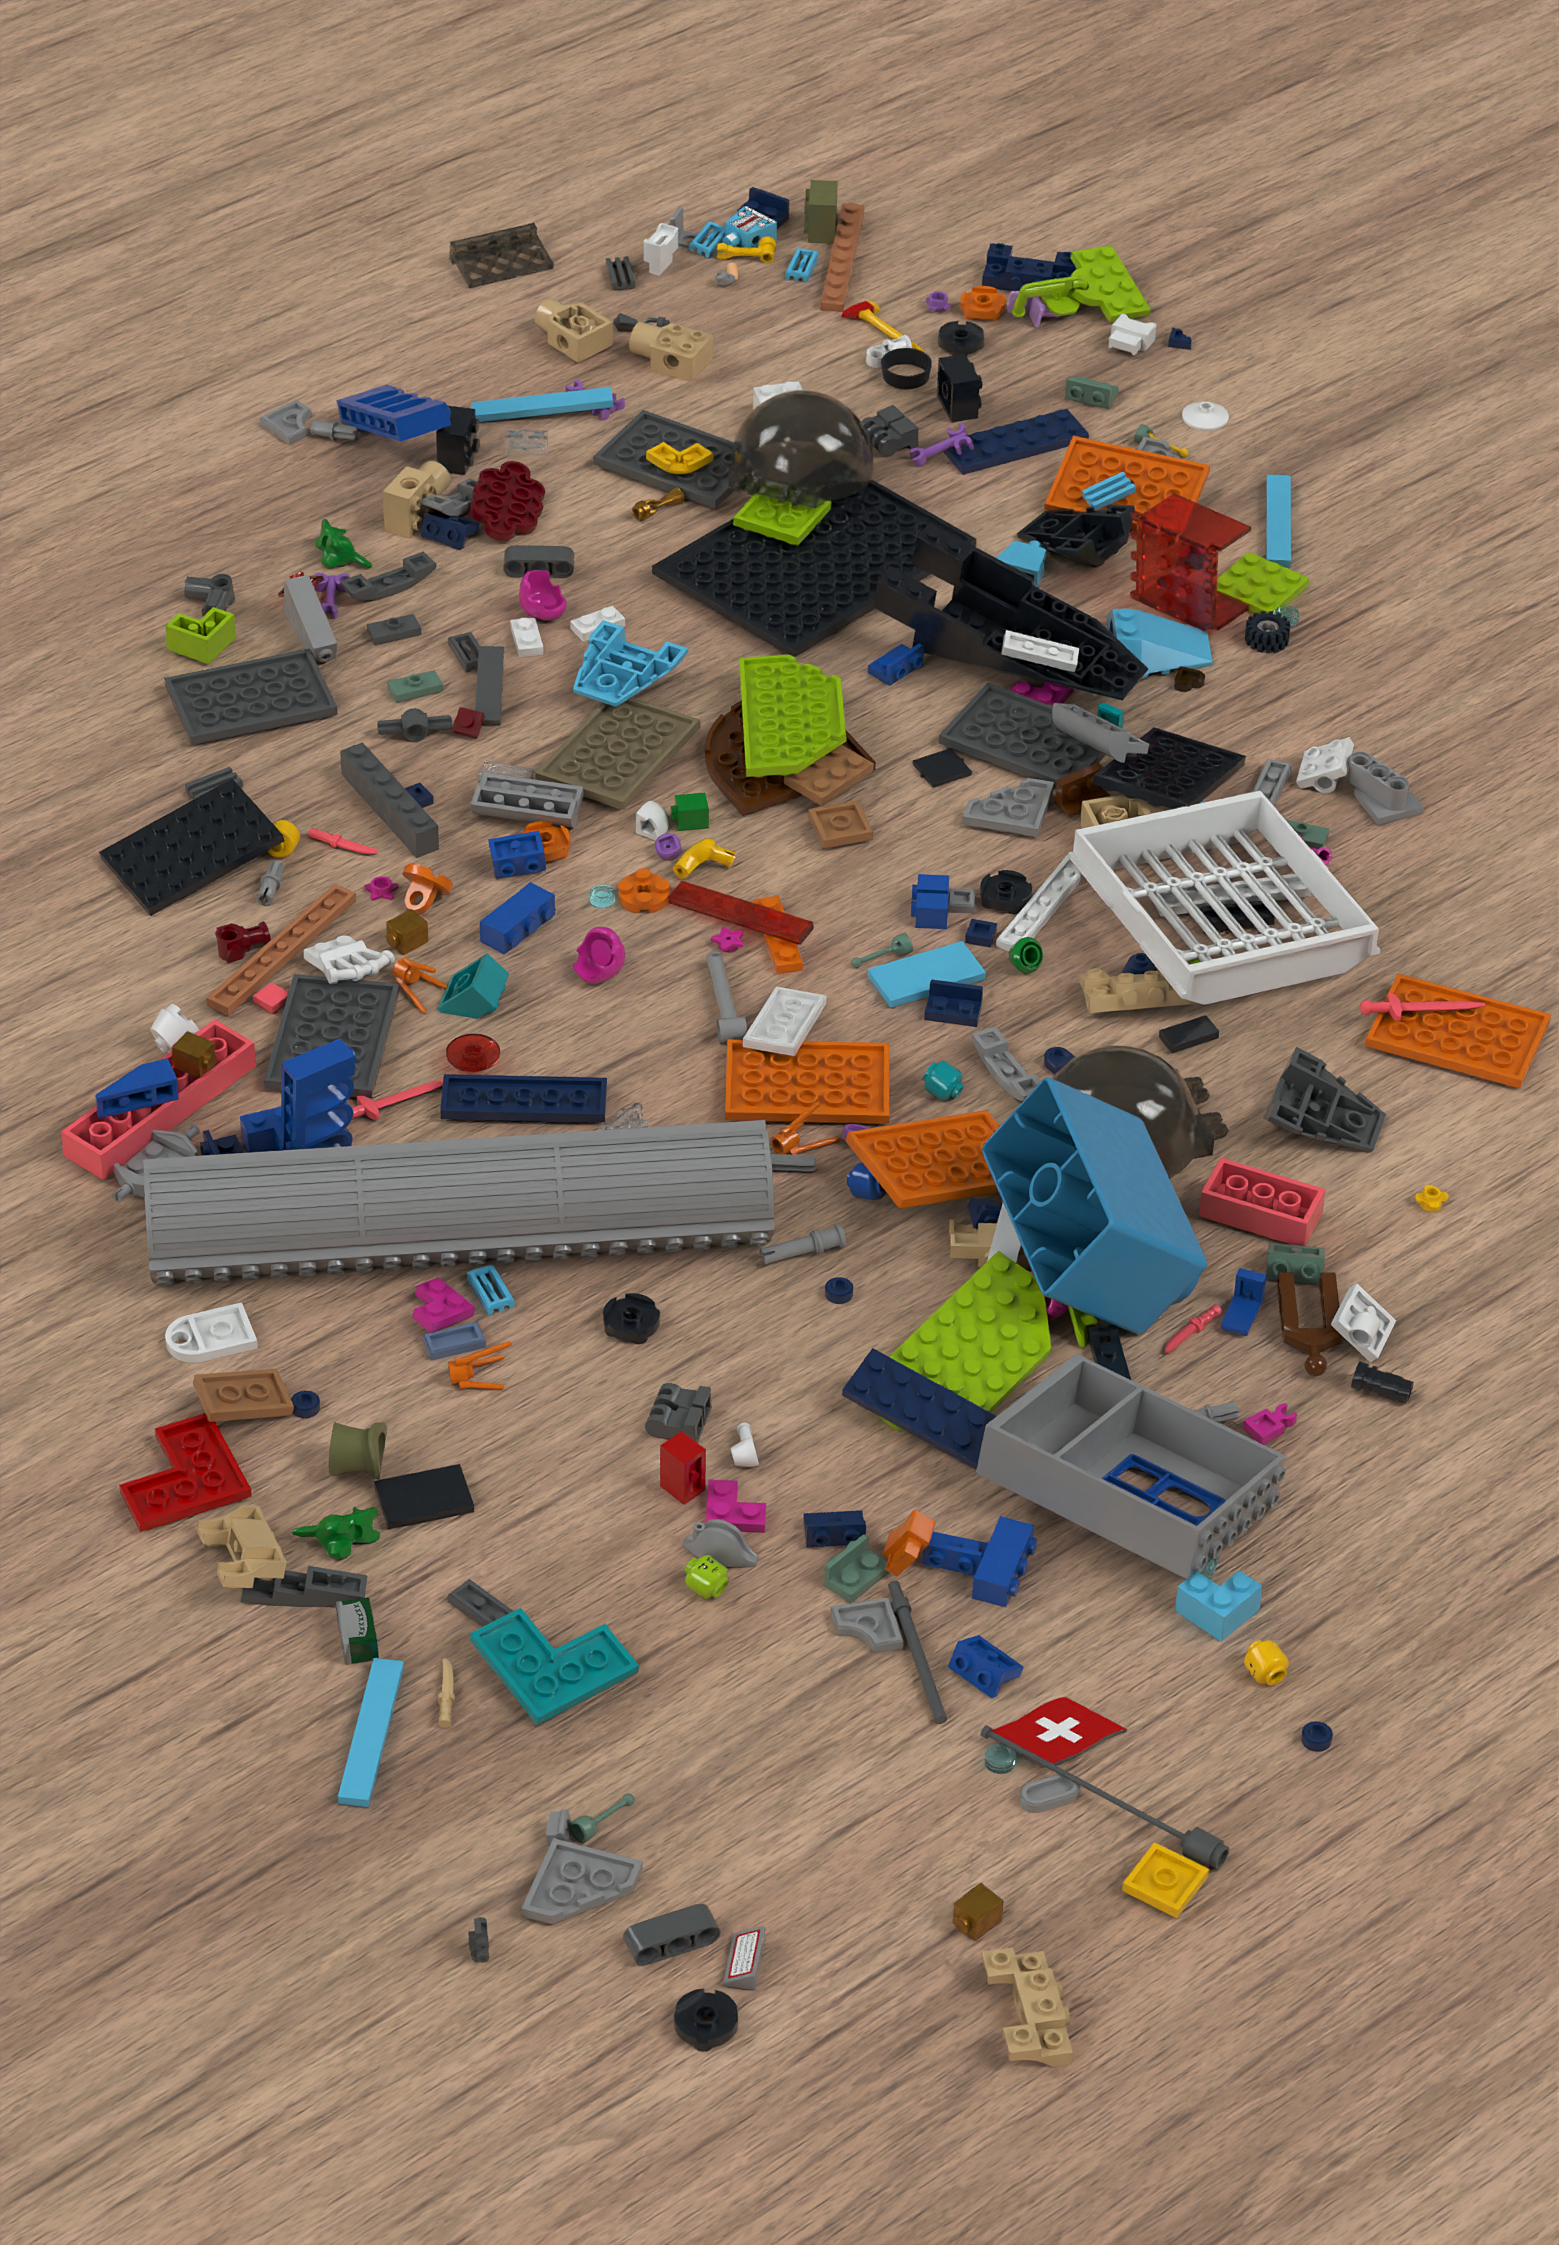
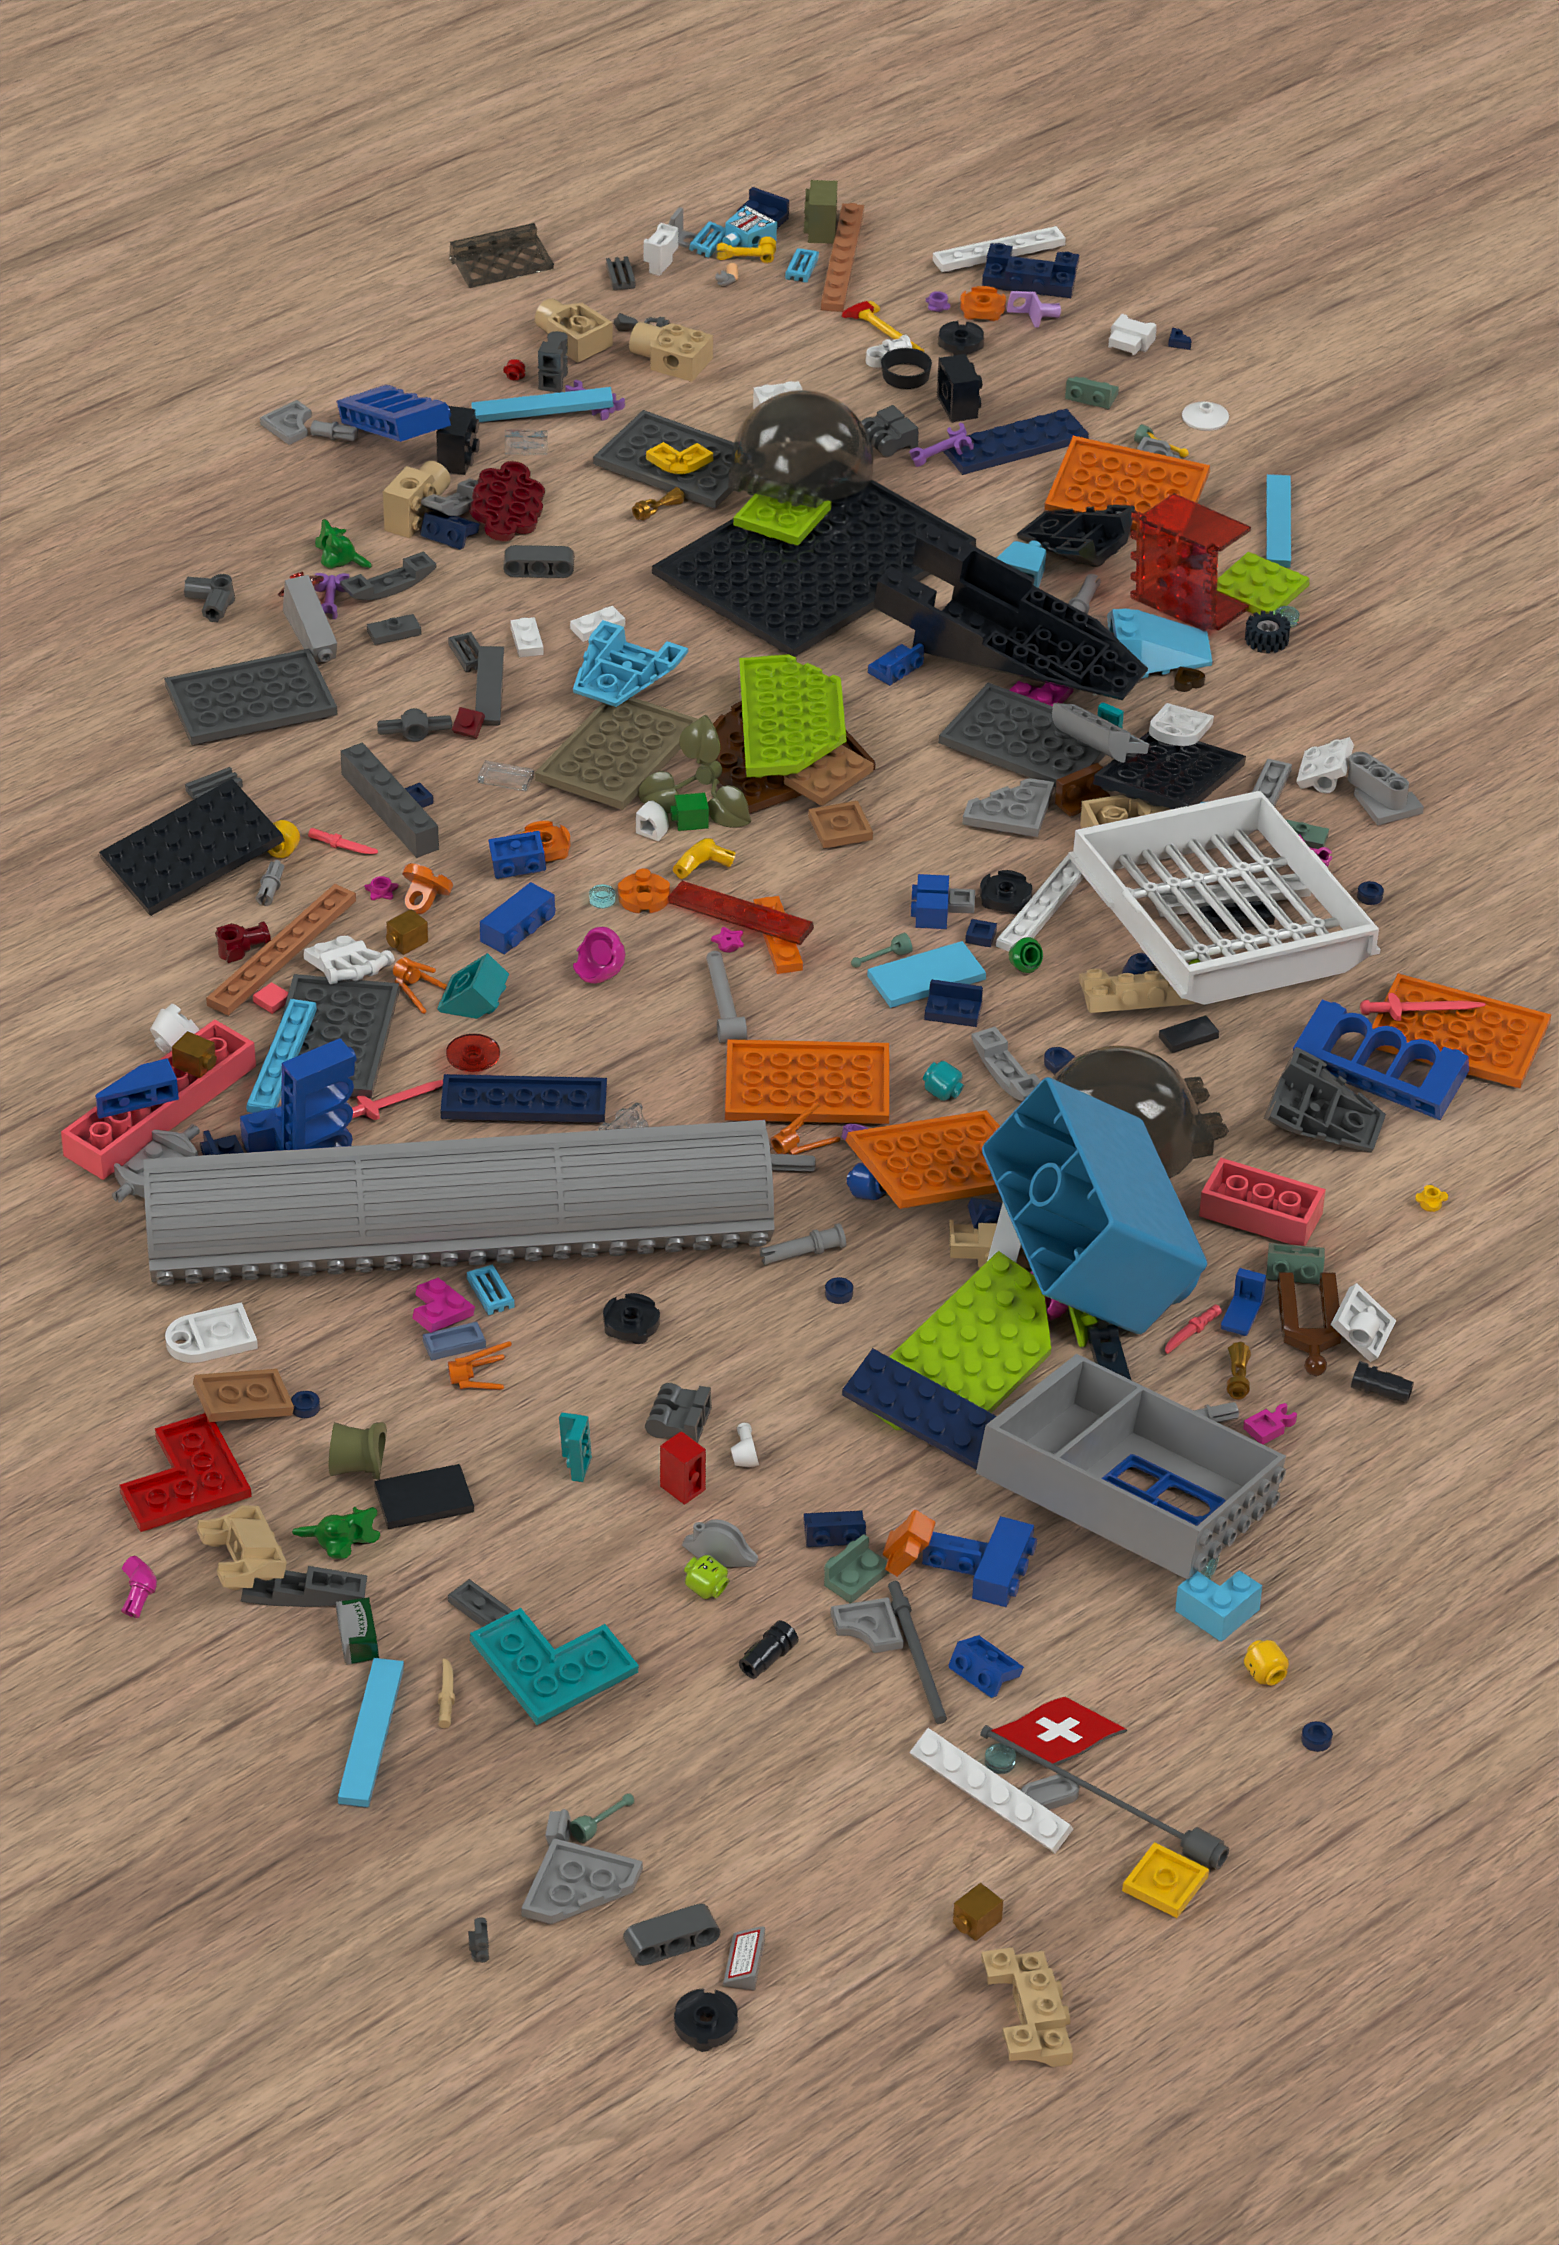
lime brick [165,607,236,664] -> none
sand green plate [387,670,443,702] -> none
light grey brick [471,772,584,828] -> none
dark pink piece [519,570,567,621] -> none
medium lavender tile [655,833,682,860] -> none
dark pink plate [706,1480,766,1533] -> none
white tile [743,987,827,1056] -> none
black piece [913,748,972,788] -> none
white plate [1001,630,1079,672] -> none
lime plate [1012,245,1151,323] -> none
medium azure tile [1082,472,1136,511] -> none
none -> dark pink arm [121,1556,157,1618]
none -> medium azure tile [246,999,317,1113]
none -> red plate [503,359,526,381]
none -> dark grey legs [538,331,568,393]
none -> teal bracket [559,1412,592,1482]
none -> olive plant [639,715,751,828]
none -> black axle [739,1620,799,1679]
none -> white plate [910,1728,1073,1854]
none -> white plate [933,226,1066,272]
none -> light grey pin [1068,574,1101,614]
none -> white tile [1149,703,1214,746]
none -> pearl gold piece [1227,1342,1251,1400]
none -> blue fence [1293,999,1469,1120]
none -> dark blue tile [1357,881,1384,905]

